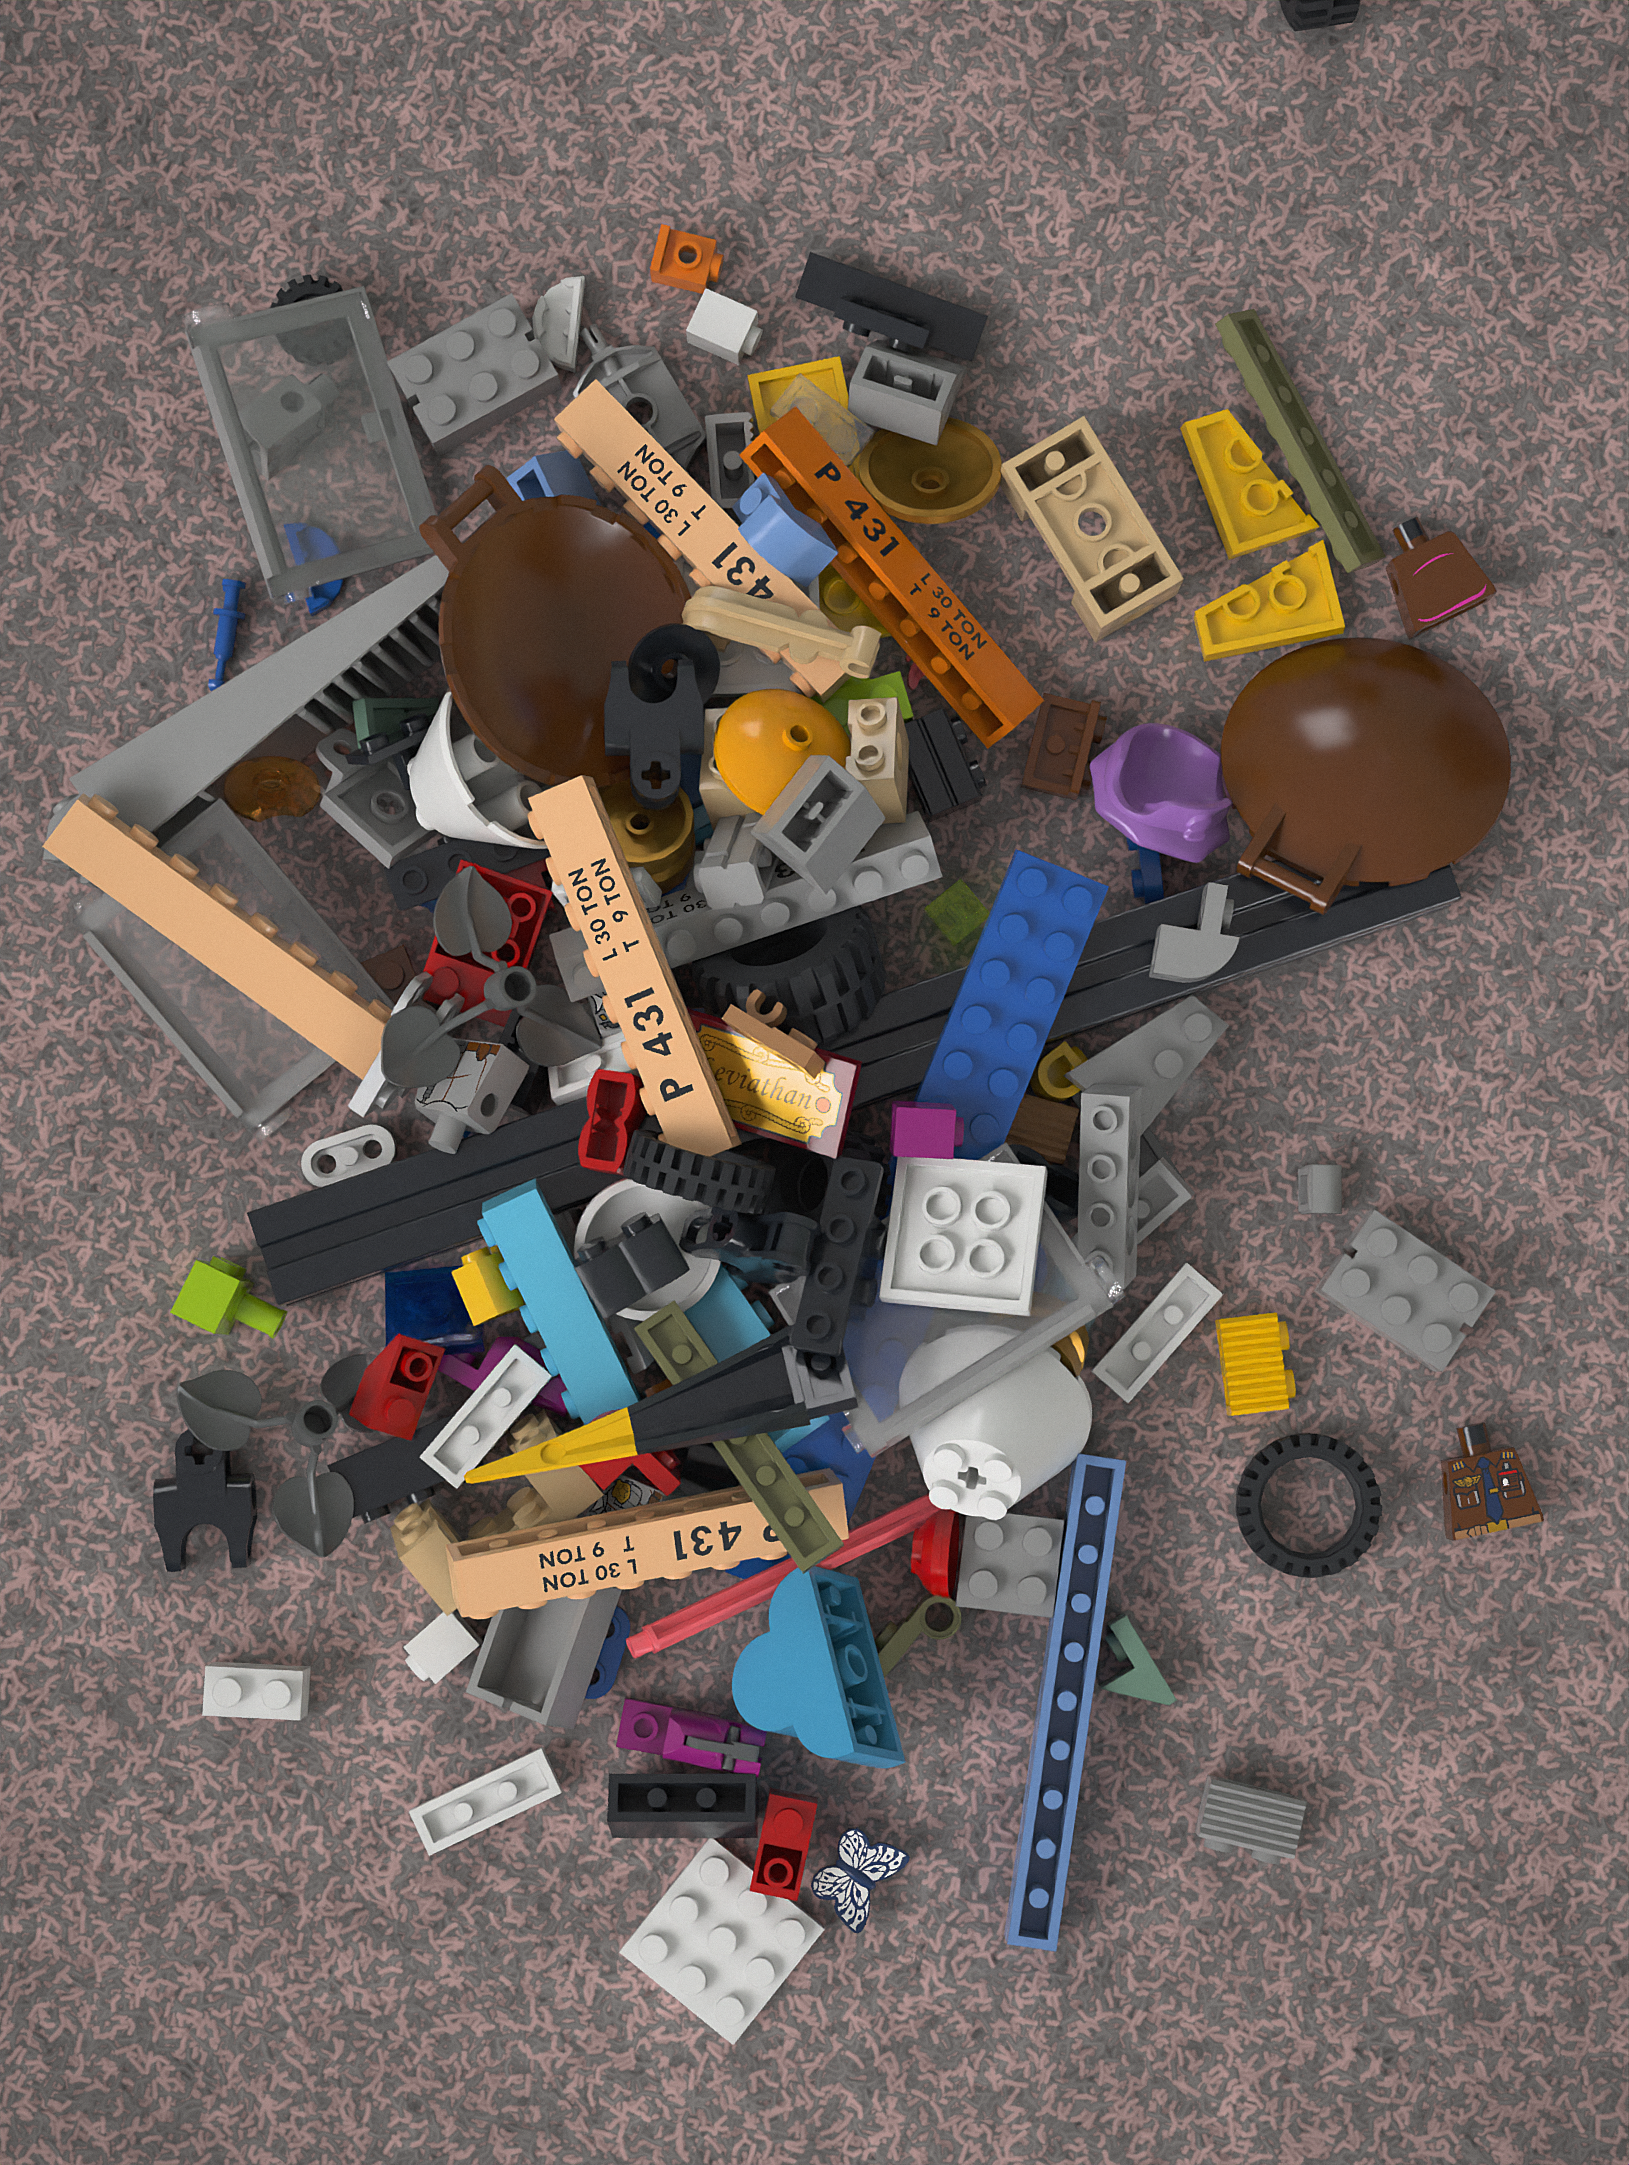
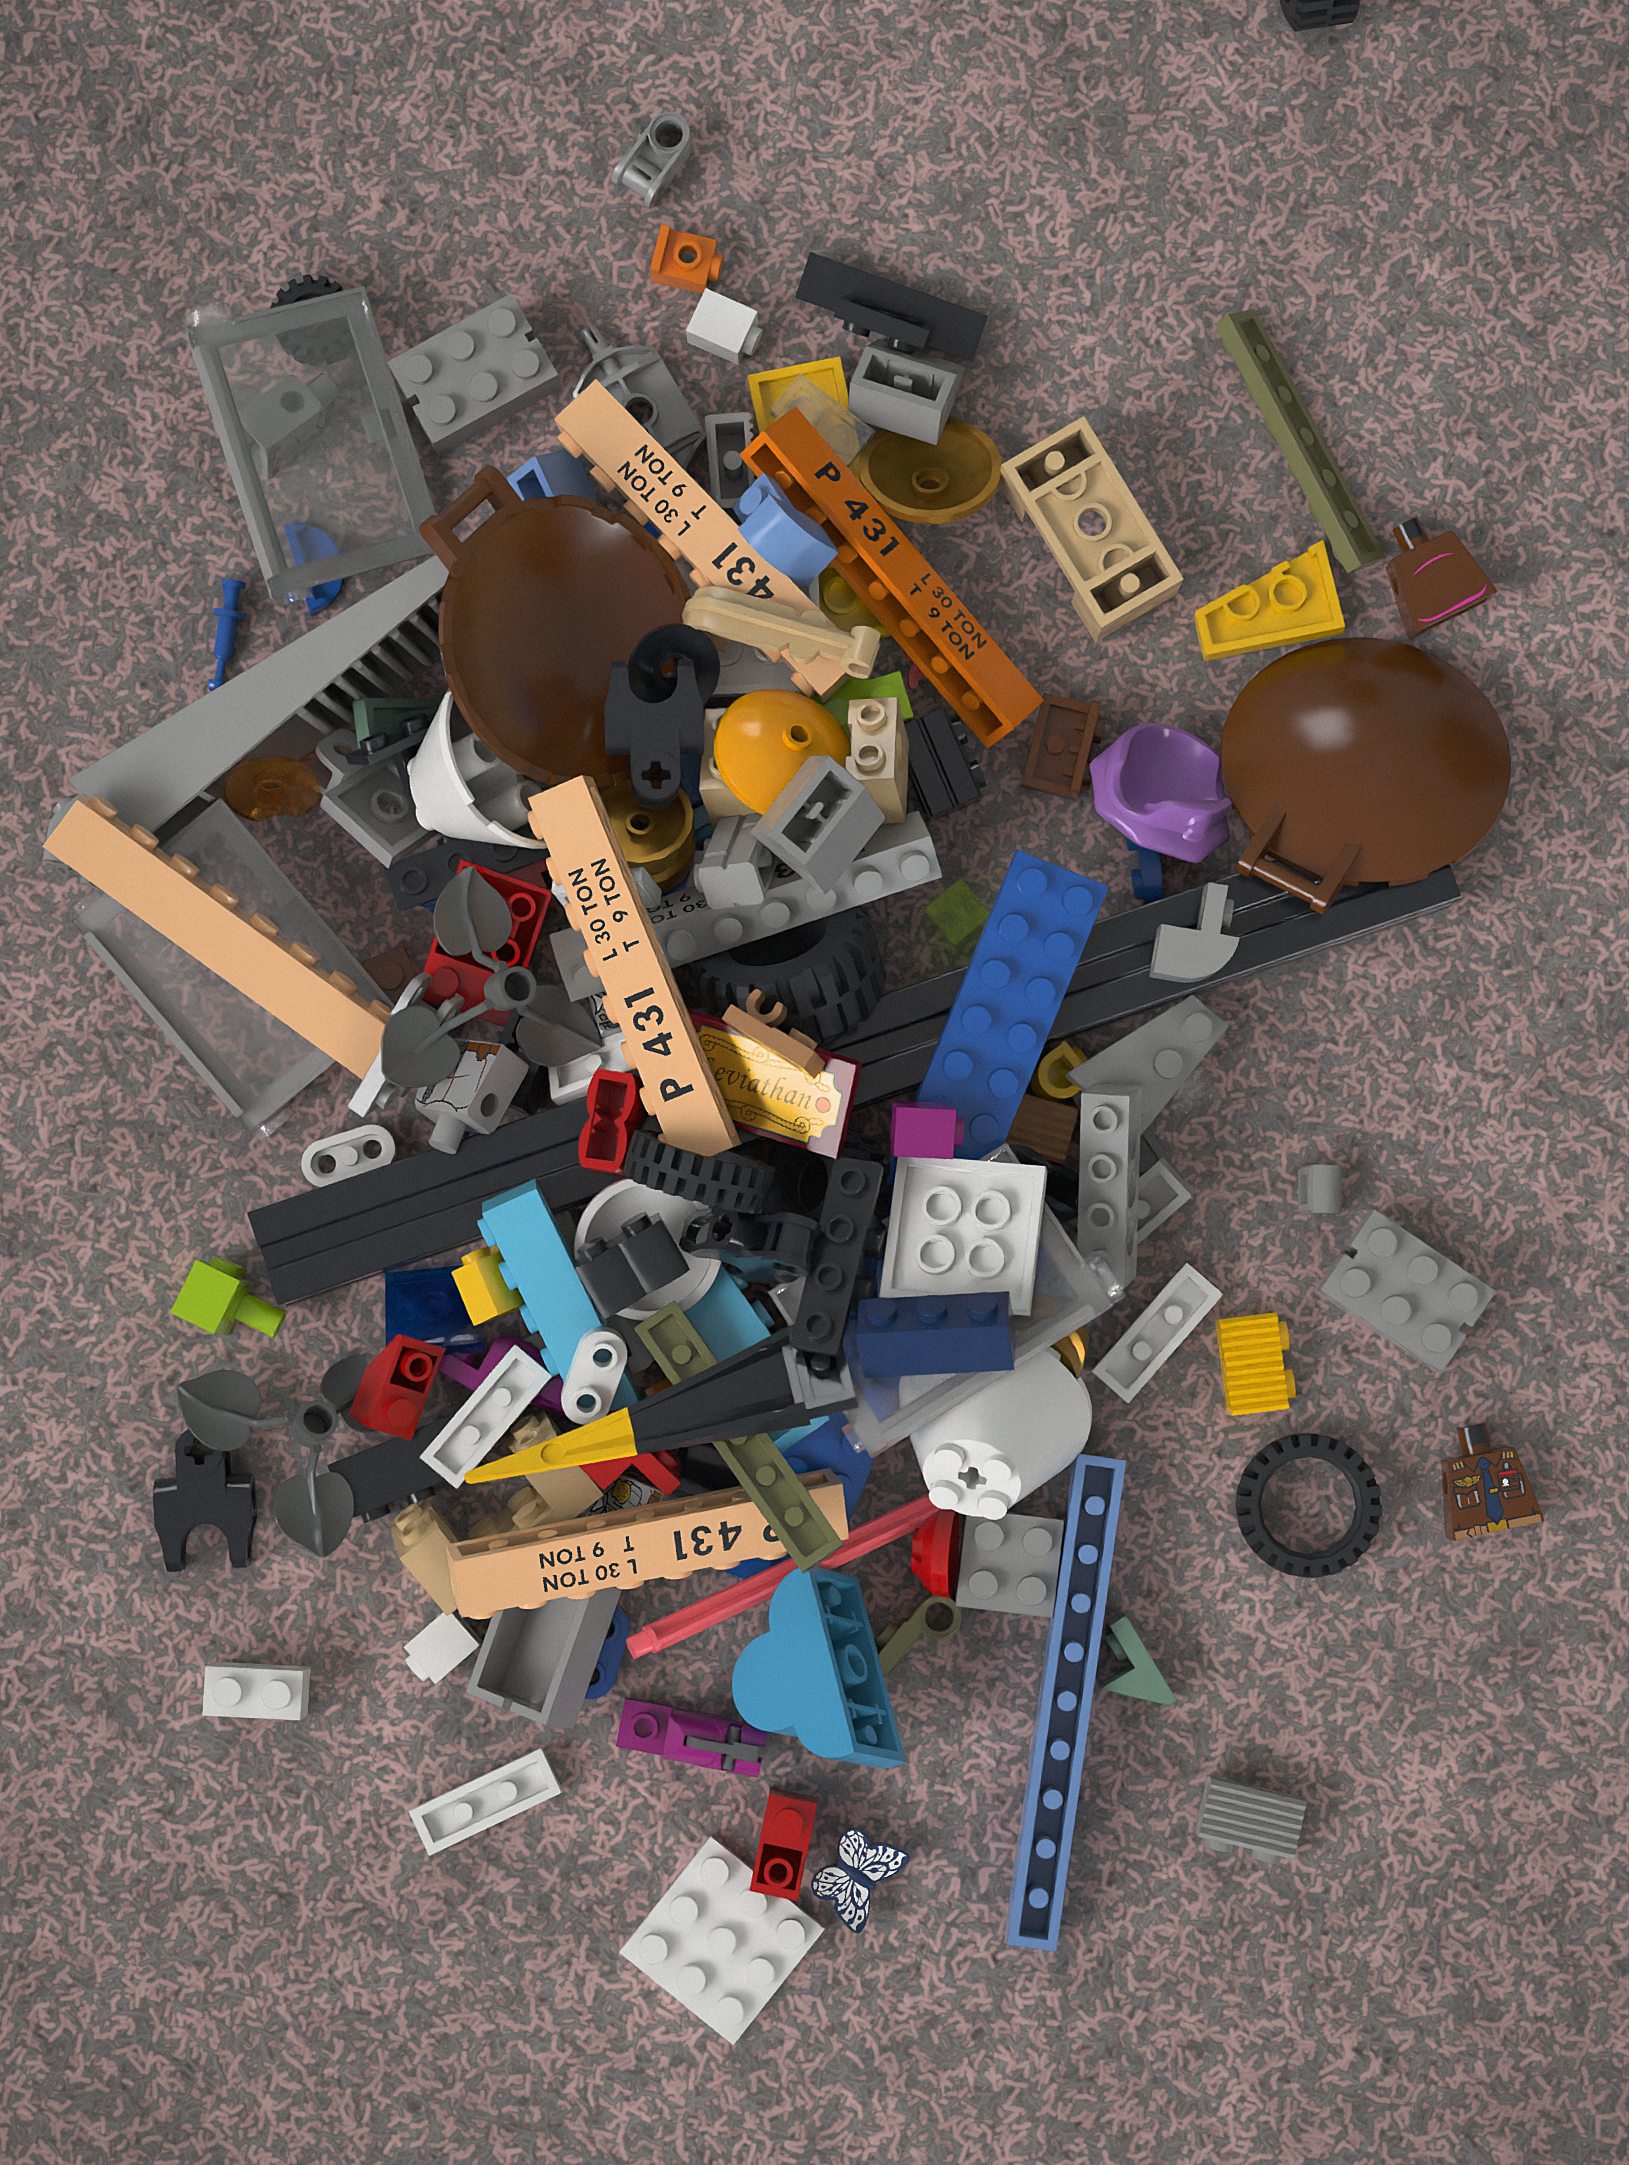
white plate [532,276,585,373] -> none
black brick [607,1774,759,1838] -> none
yellow wing [1180,409,1320,560] -> none
none -> white plate [561,1327,627,1425]
none -> light grey piece [611,112,692,209]
none -> dark blue brick [856,1291,1016,1378]

